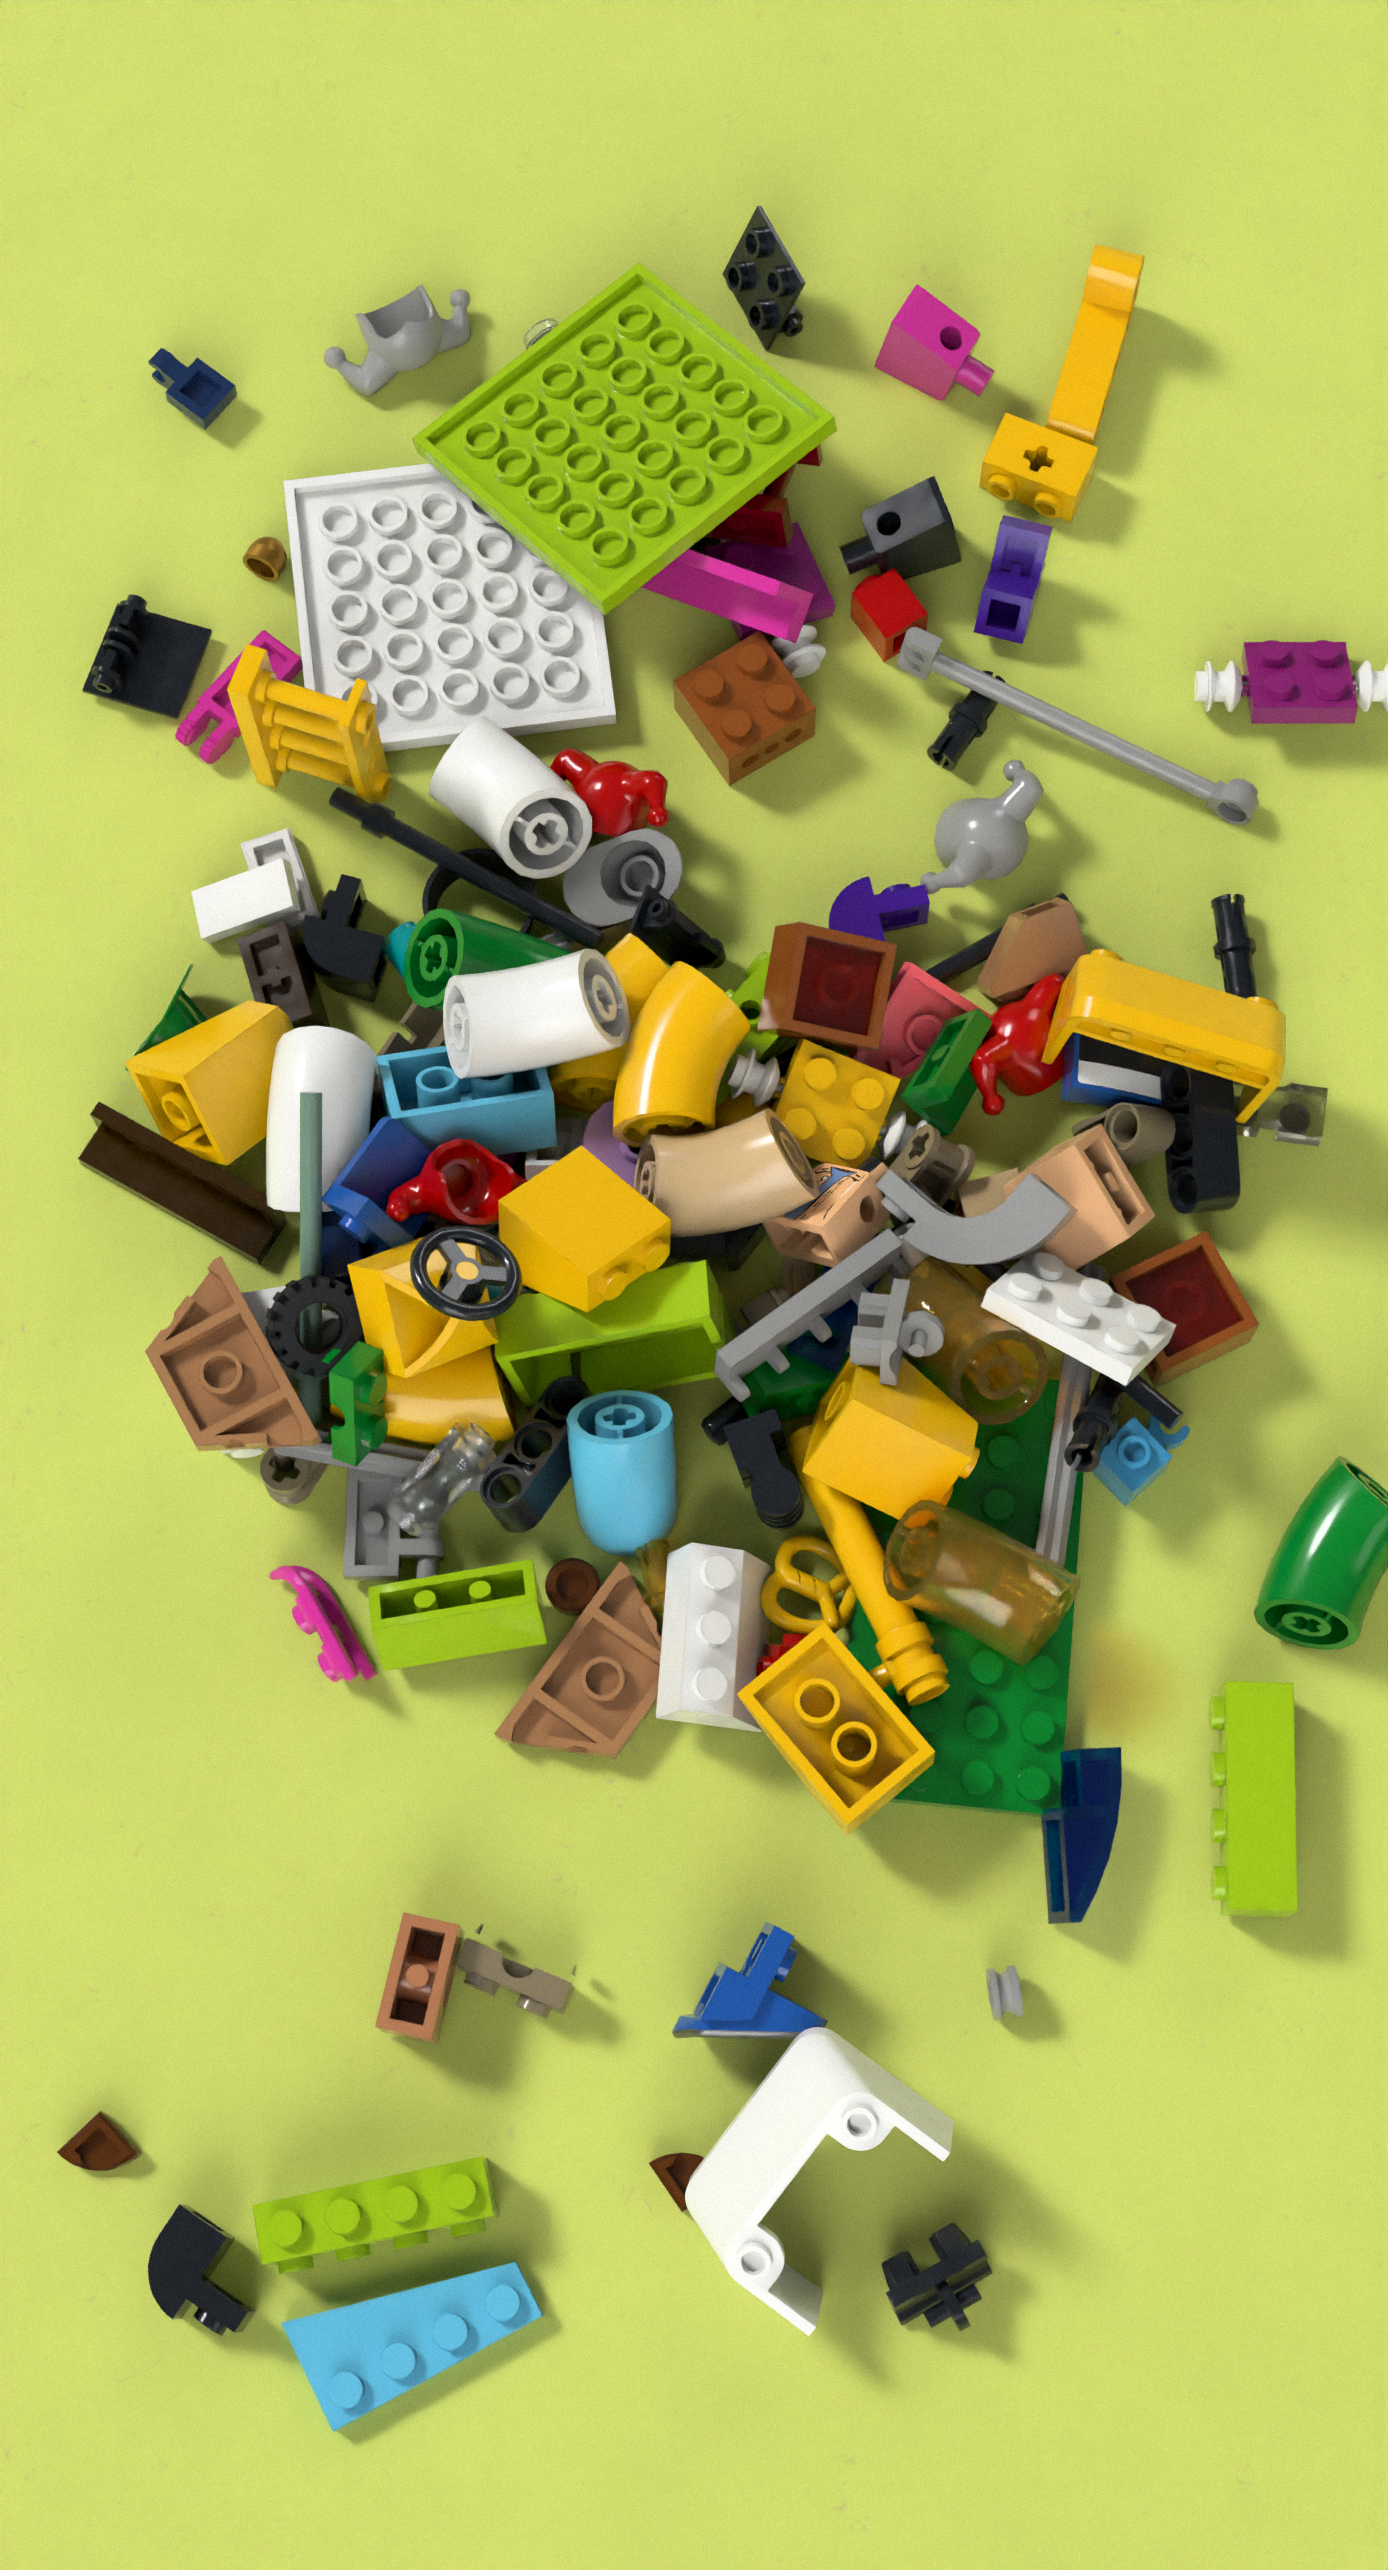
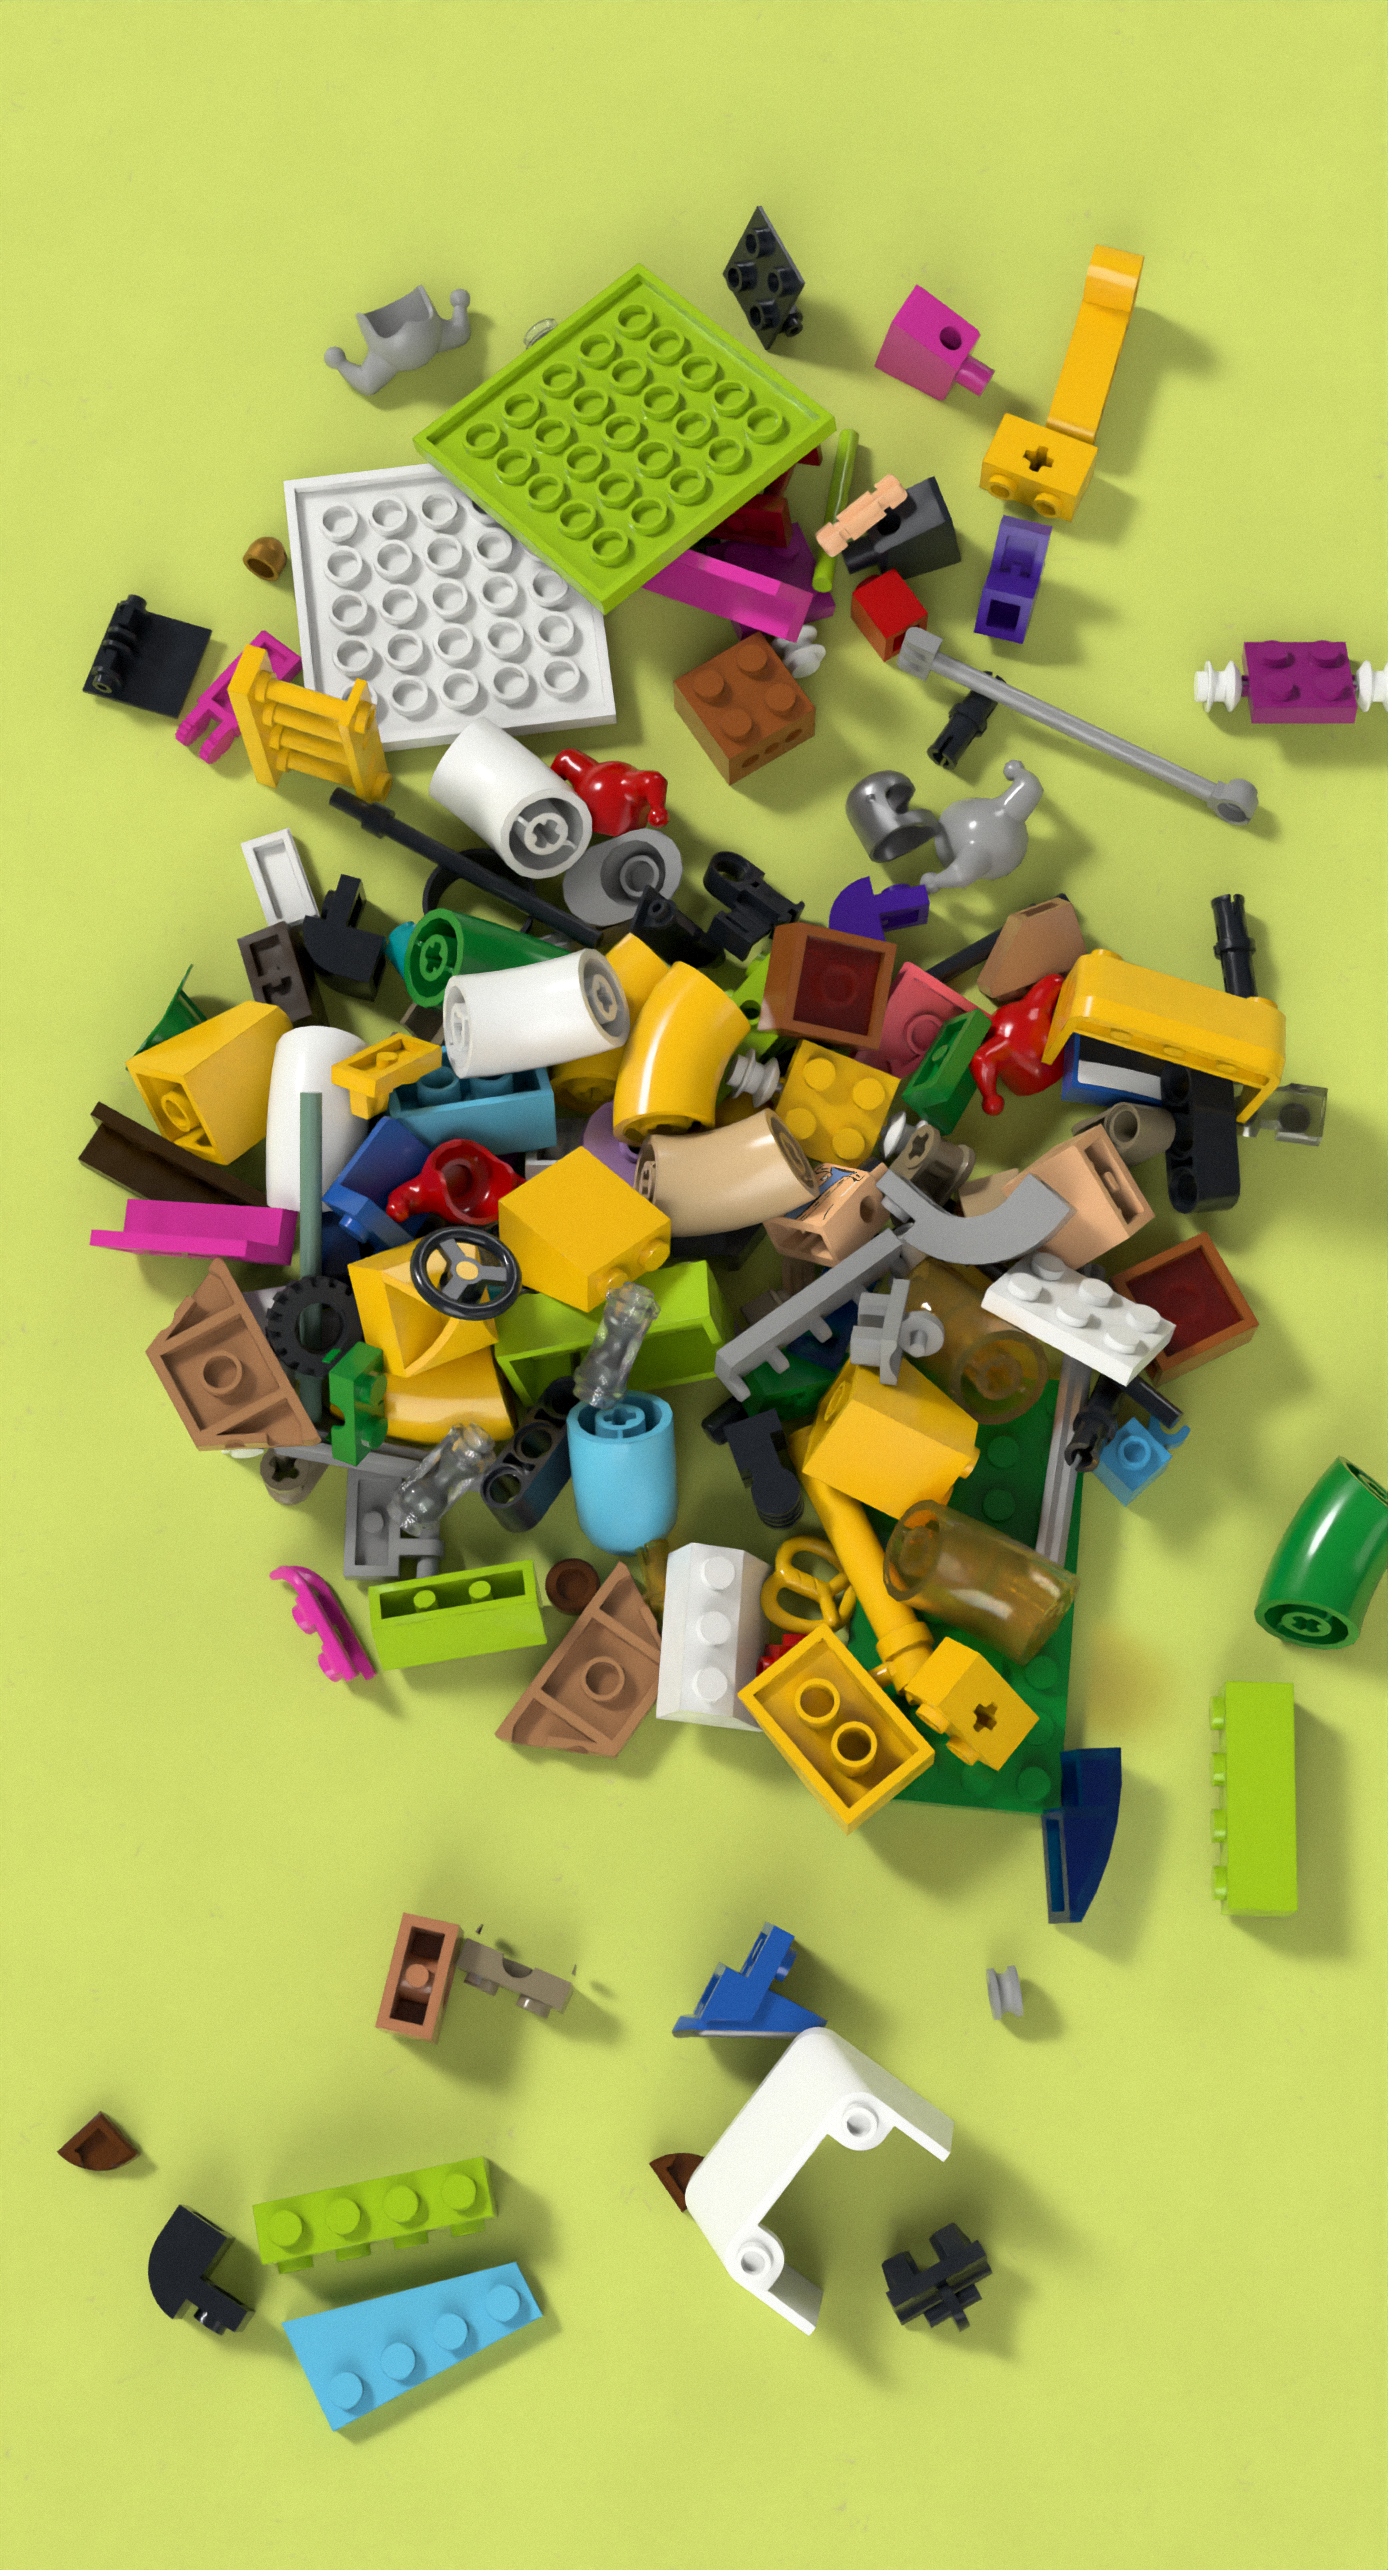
dark blue plate [148,348,237,430] -> none
white tile [191,858,301,944] -> none
none -> dark pink fence [89,1199,298,1266]
none -> yellow hinge [331,1032,442,1120]
none -> clear piece [573,1282,661,1409]
none -> black piece [703,851,805,962]
none -> lime bar [812,429,859,592]
none -> light nougat axle [815,474,908,557]
none -> flat silver helmet [845,770,941,863]
none -> yellow brick [904,1636,1040,1771]

